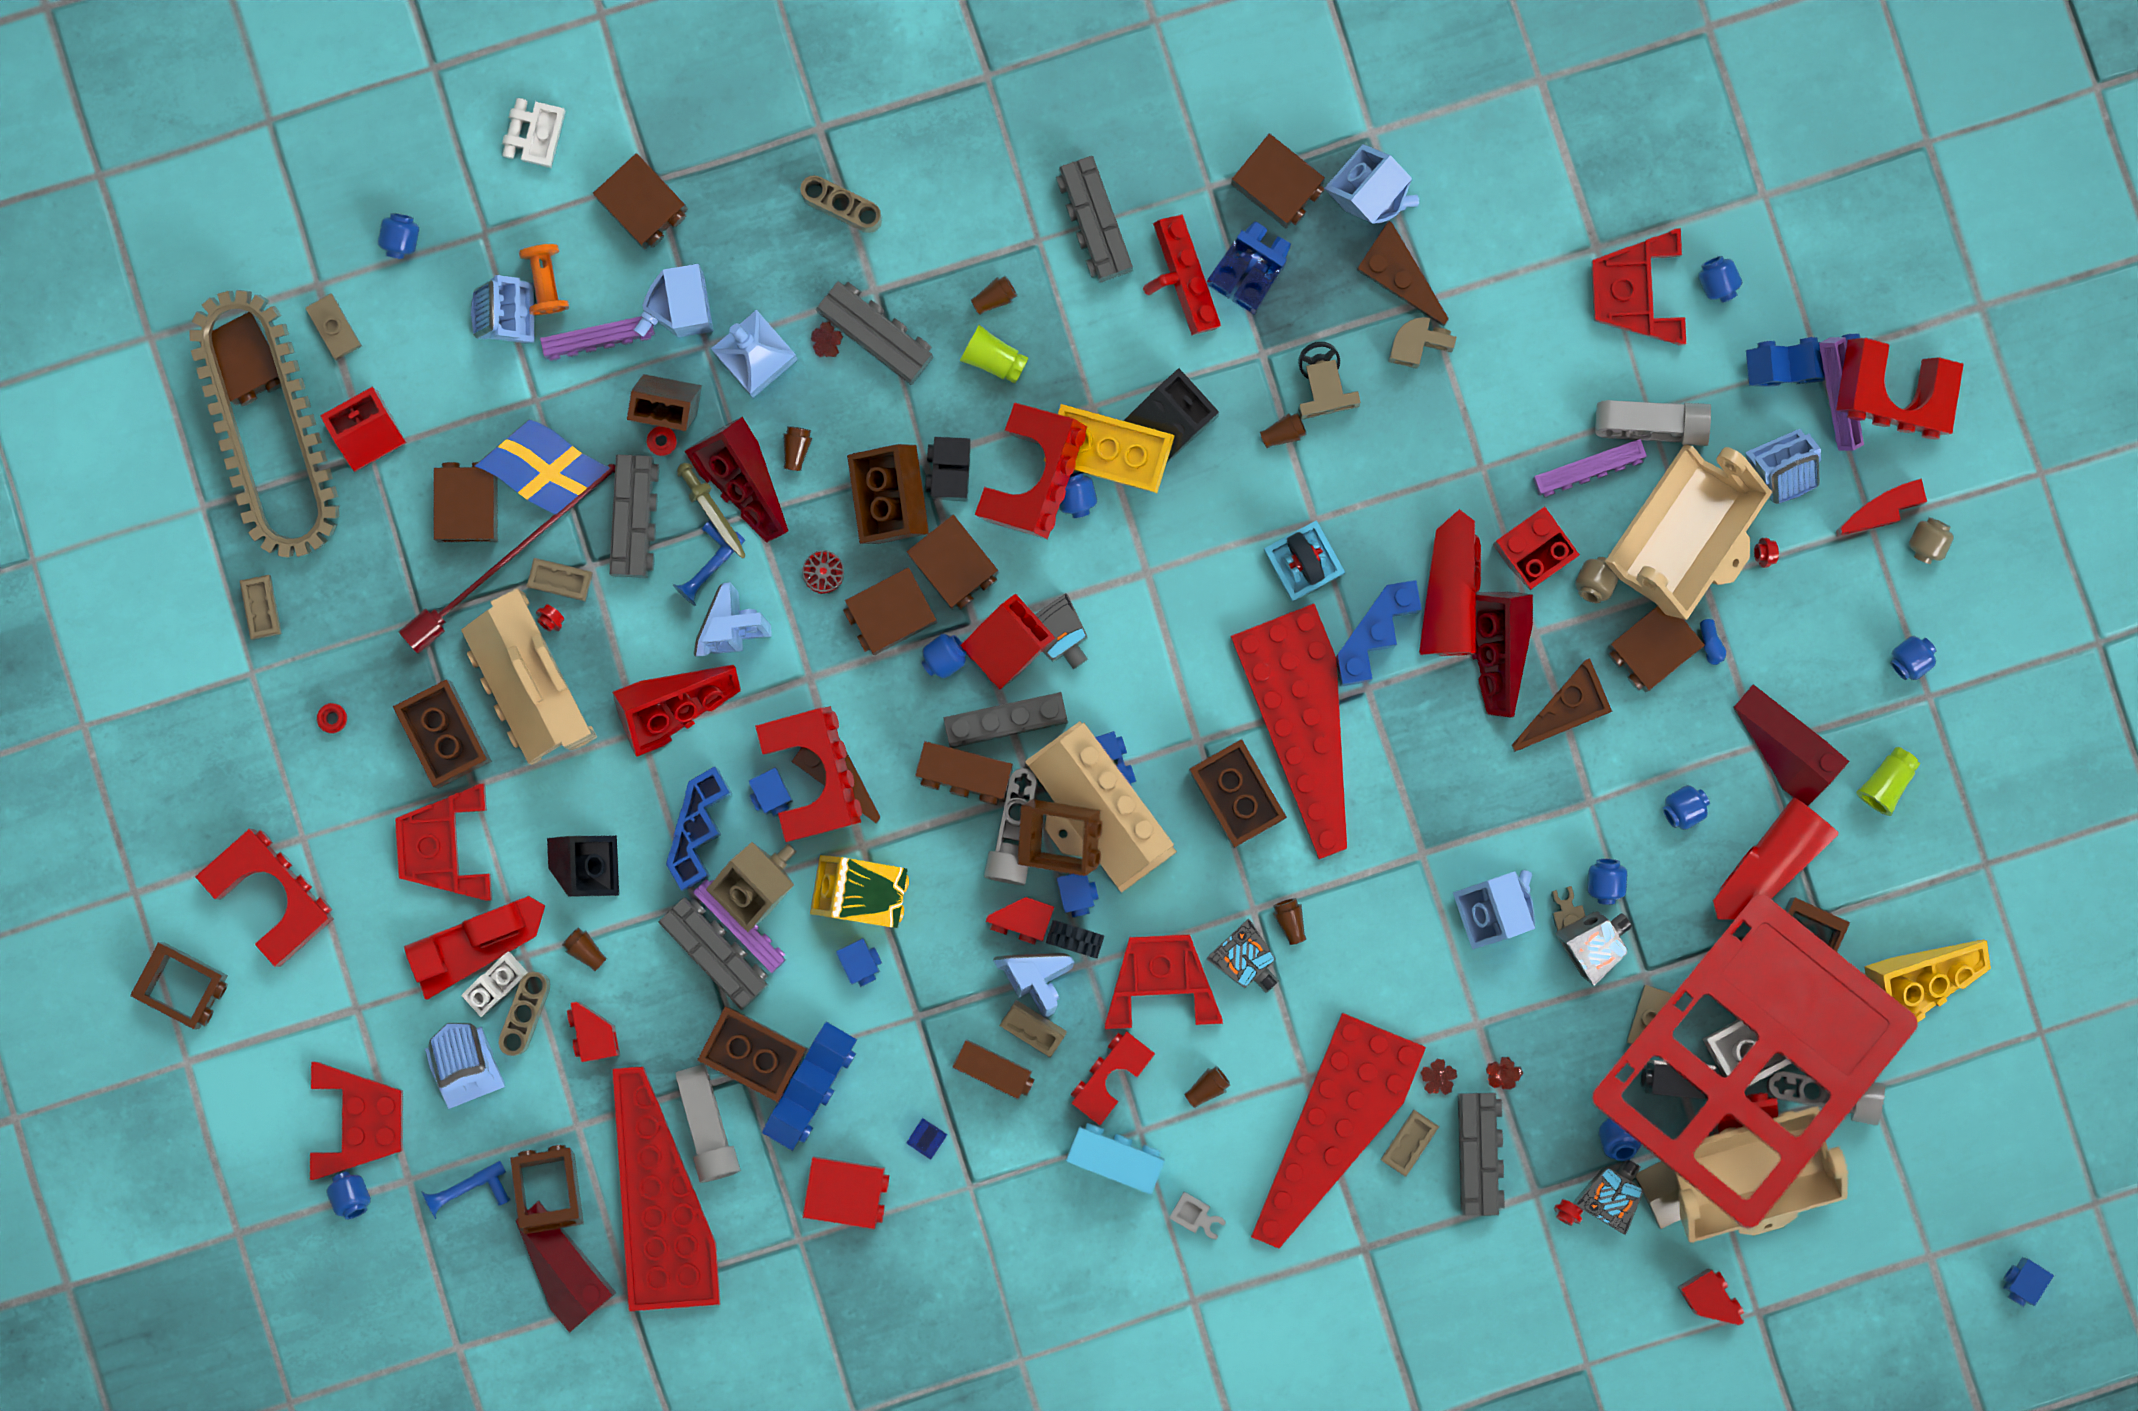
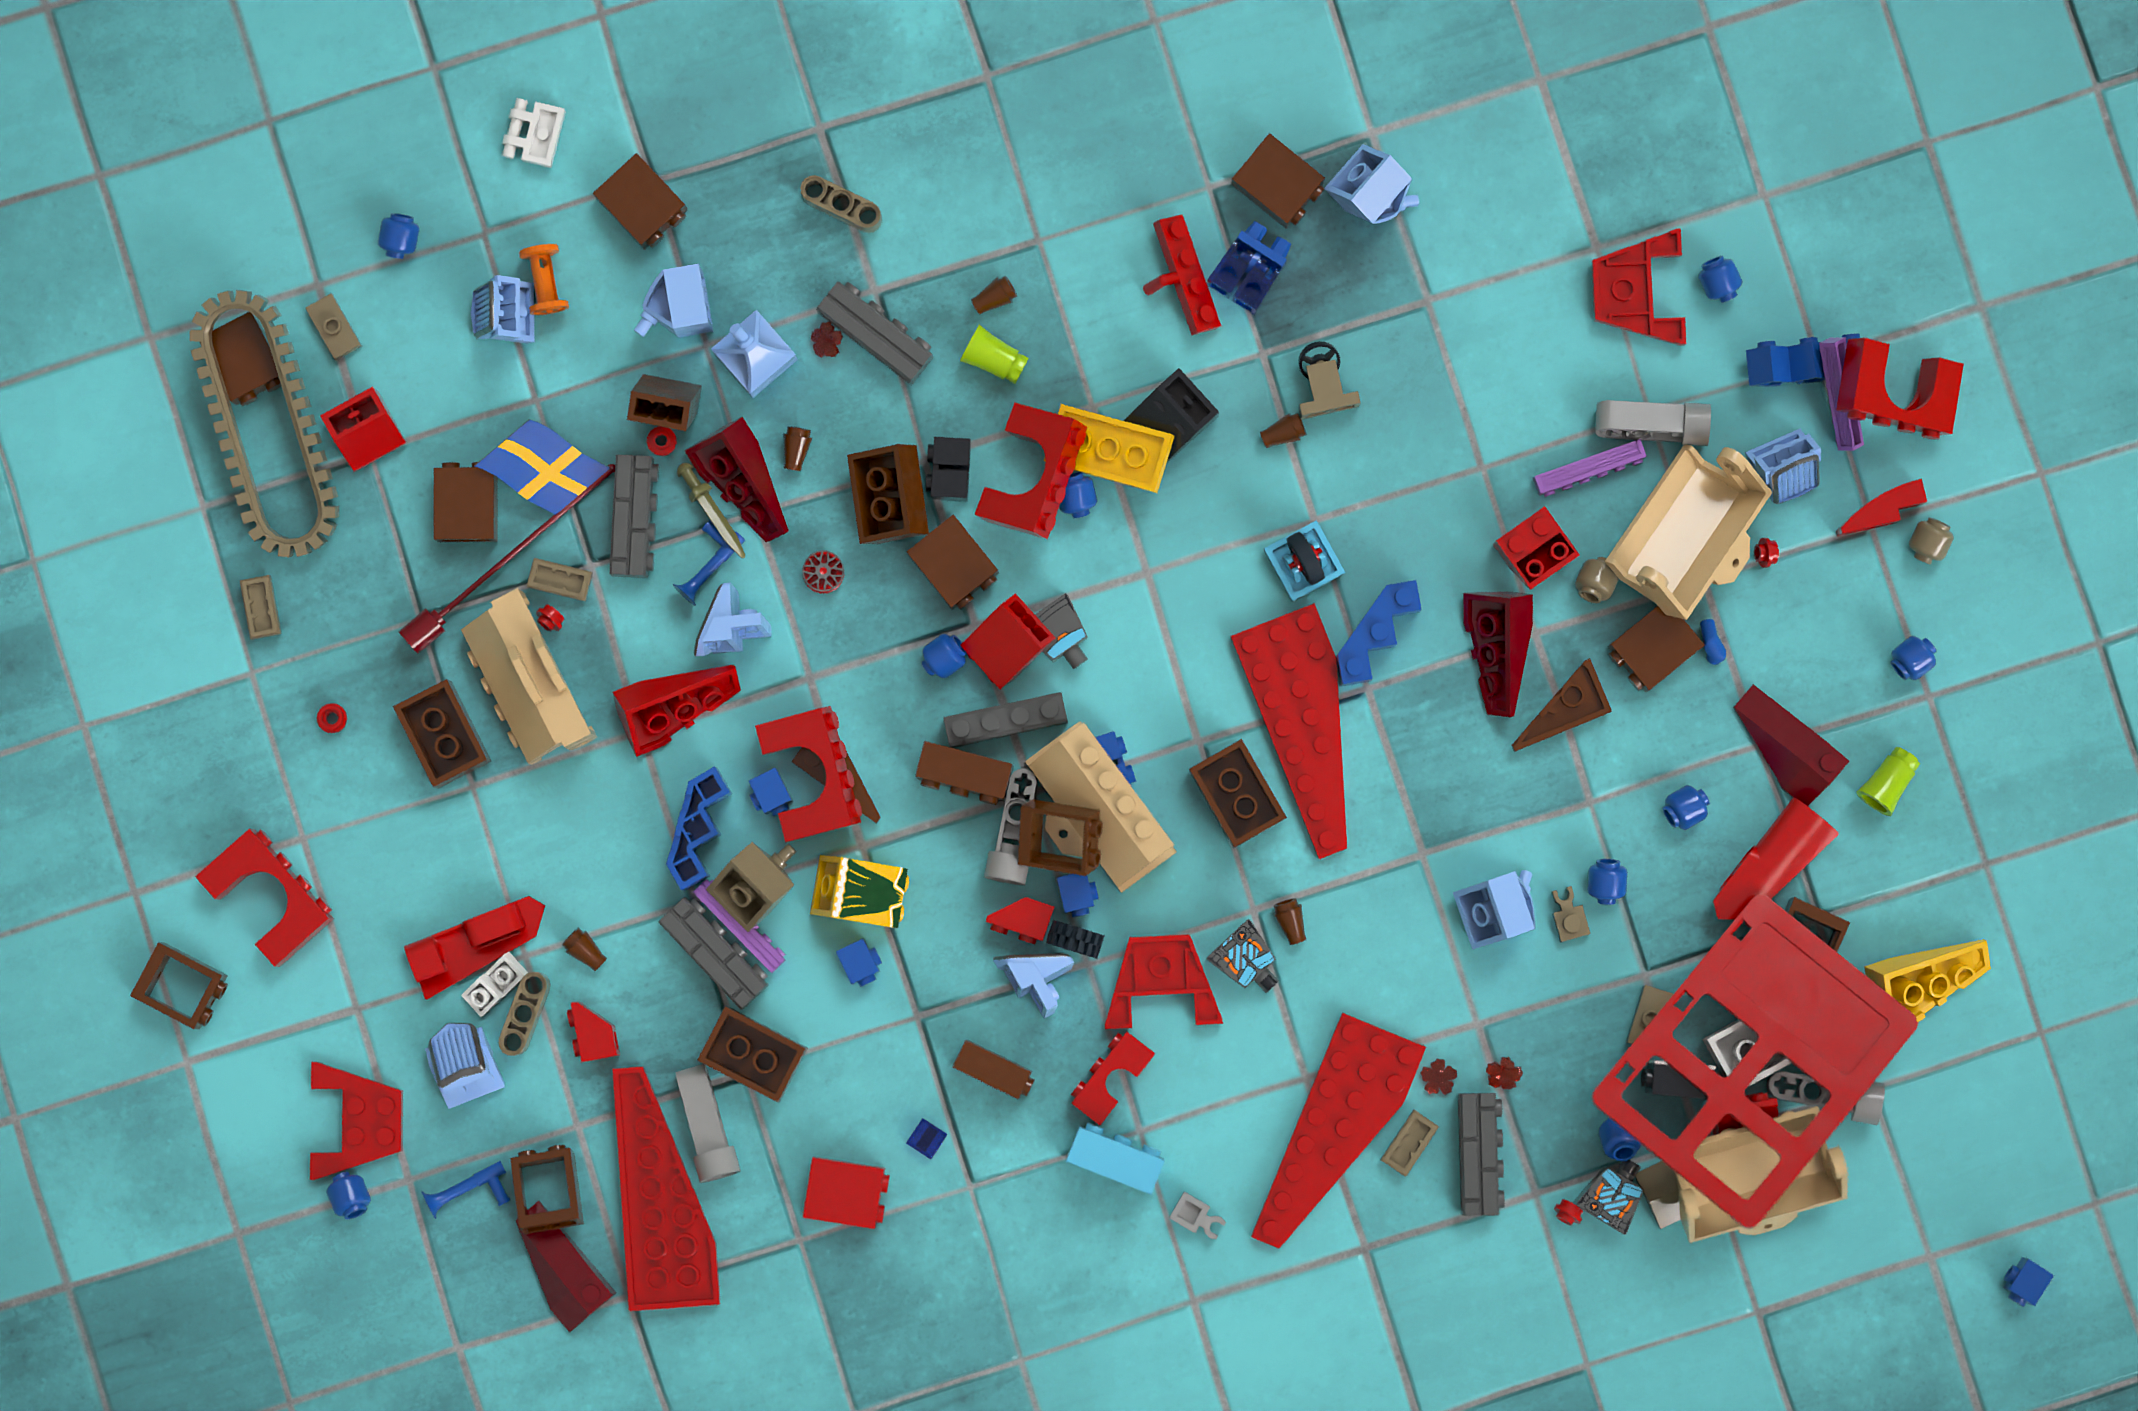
red wing [395,783,492,901] -> none
medium lavender piece [540,316,655,361] -> none
black slope [547,836,619,897] -> none
blue brick [762,1022,857,1151] -> none
reddish brown brick [843,567,938,656] -> none
dark tan plate [999,1000,1067,1058] -> none
dark grey brick [1056,156,1133,283] -> none
reddish brown cone [1184,1066,1231,1108] -> none
reddish brown wing [1357,221,1449,326] -> none
dark tan brick [1388,317,1457,369] -> none
red panel [1419,509,1481,656] -> none
torso [1555,912,1632,985] -> none
red slope [1678,1268,1745,1326] -> none

